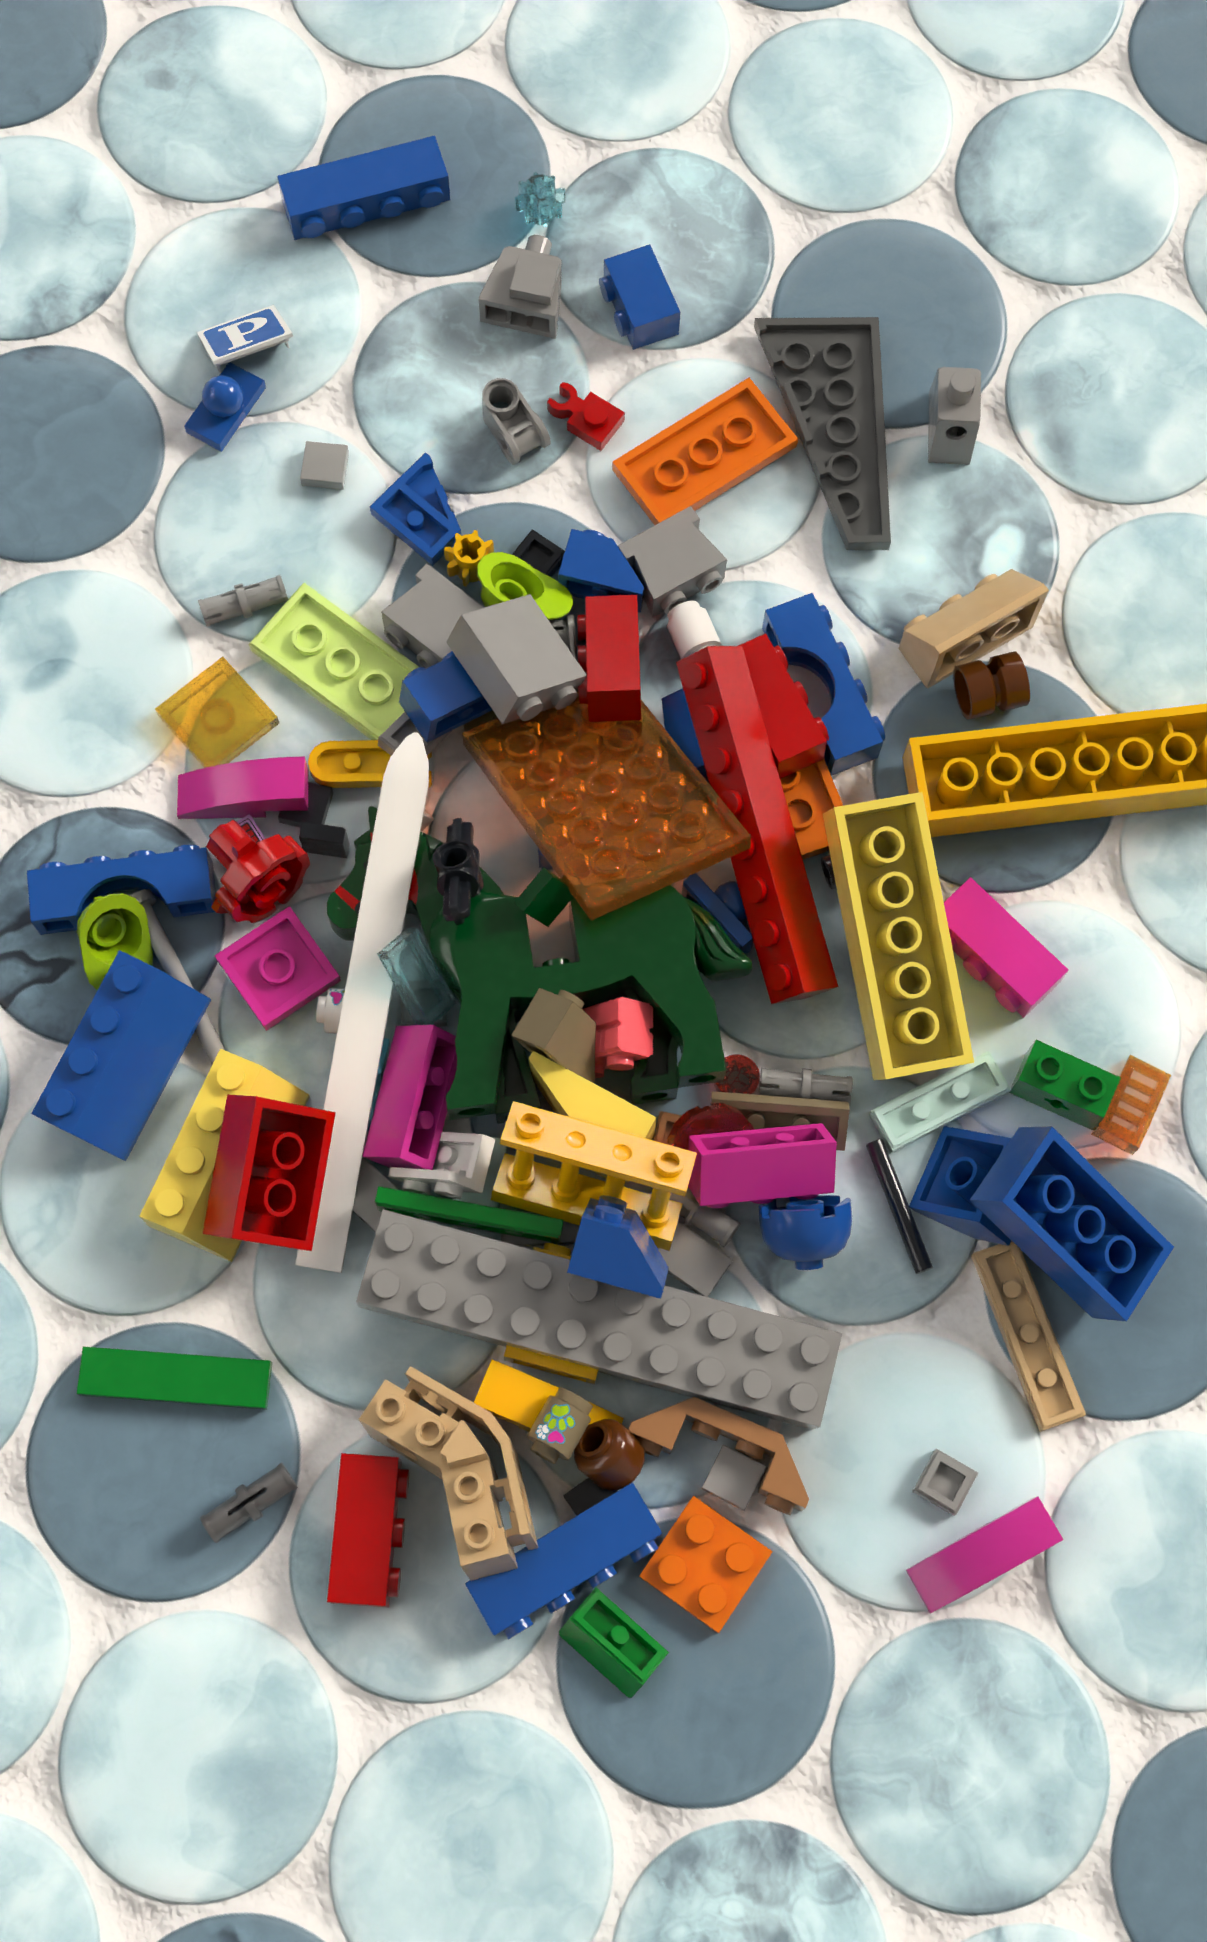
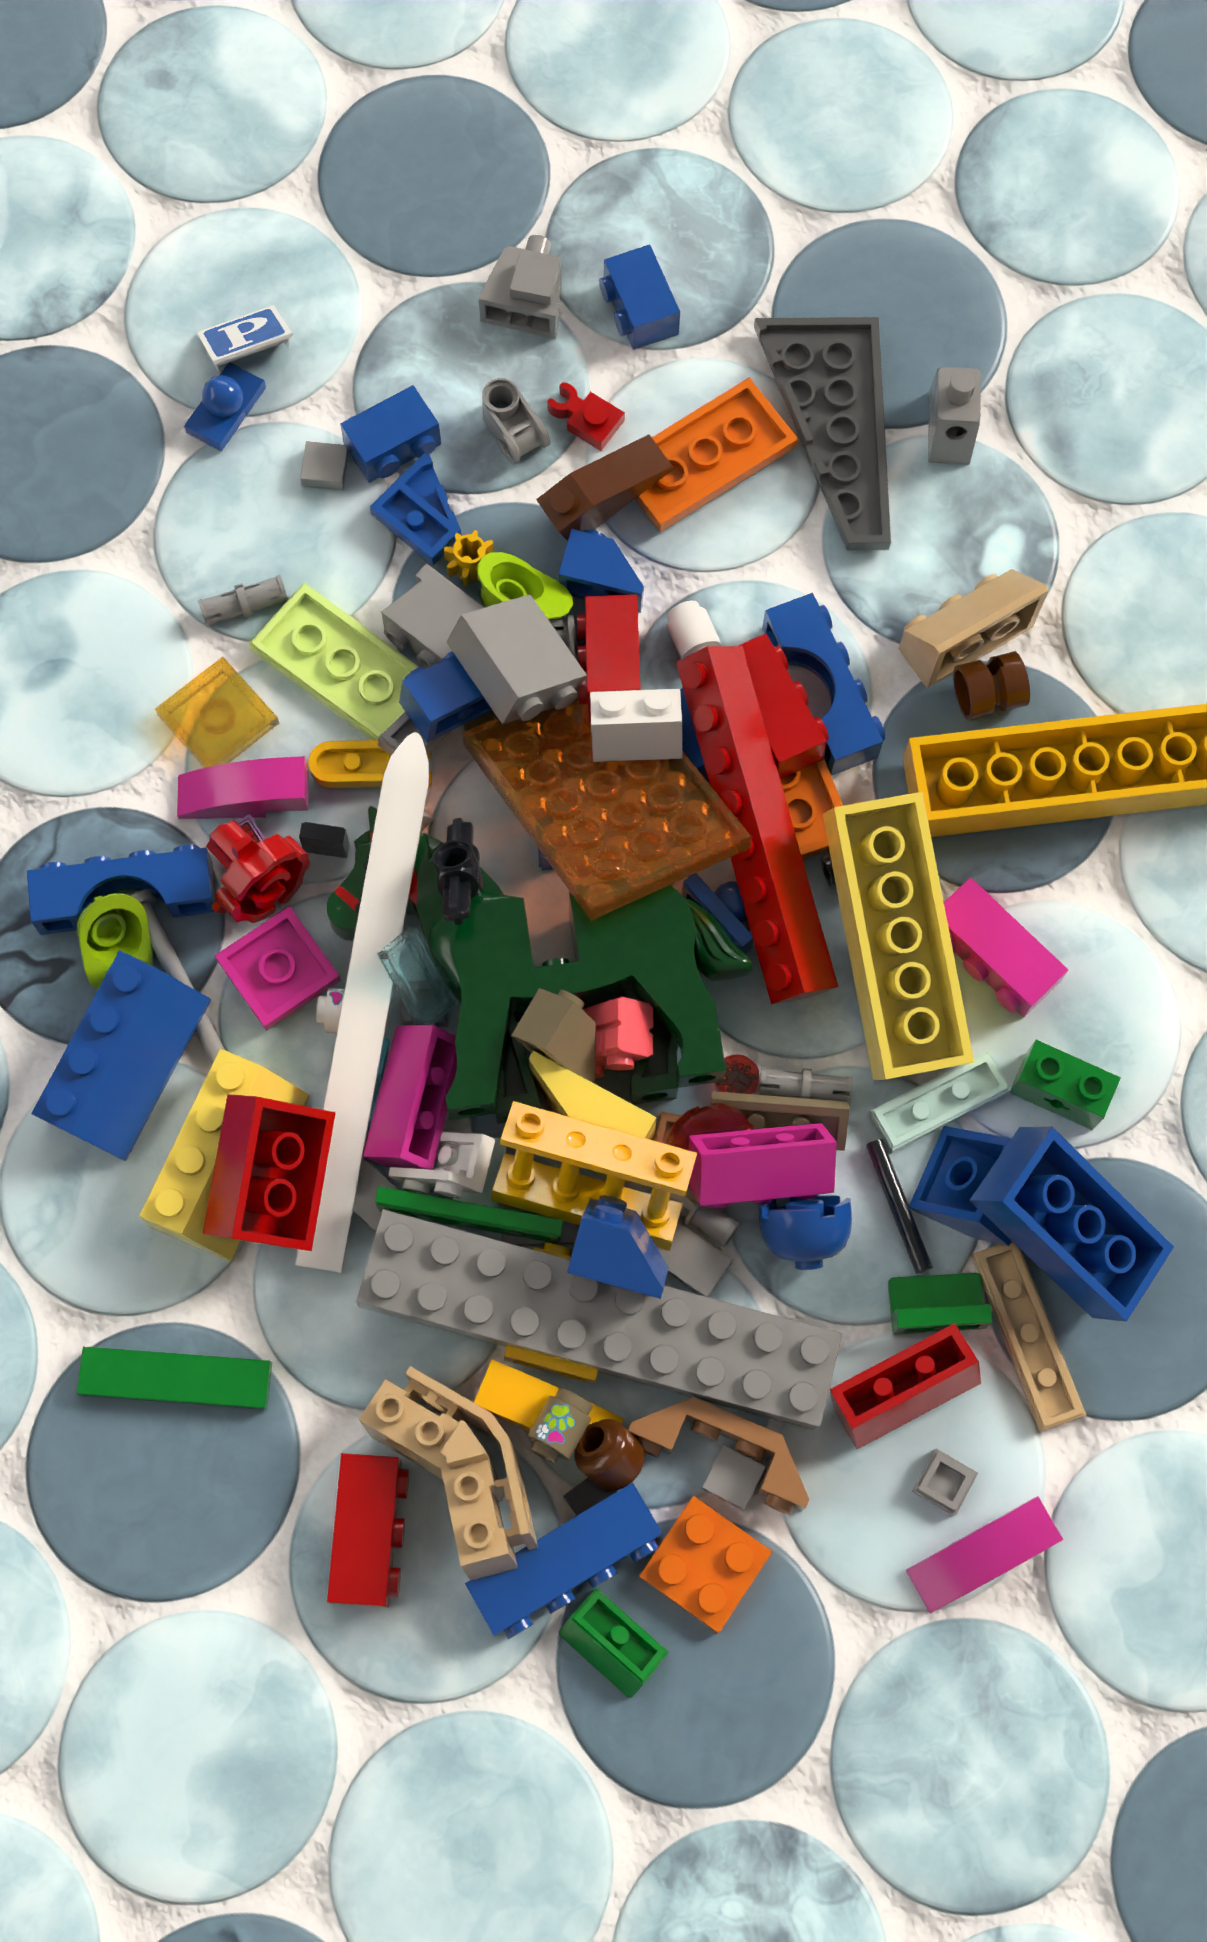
flat silver pin [200,1463,298,1543] -> none
blue brick [277,135,450,240] -> none
black tile [278,782,334,828] -> none
black tile [512,529,565,577] -> none
dark green tile [514,868,577,927] -> none
clear light blue gear [515,172,565,227] -> none
light grey hips [618,506,727,618] -> none
clear orange slope [1091,1055,1171,1155] -> none
none -> blue brick [340,385,441,483]
none -> reddish brown slope [536,434,674,541]
none -> white brick [590,689,682,762]
none -> red brick [829,1323,981,1449]
none -> green panel [888,1273,993,1335]

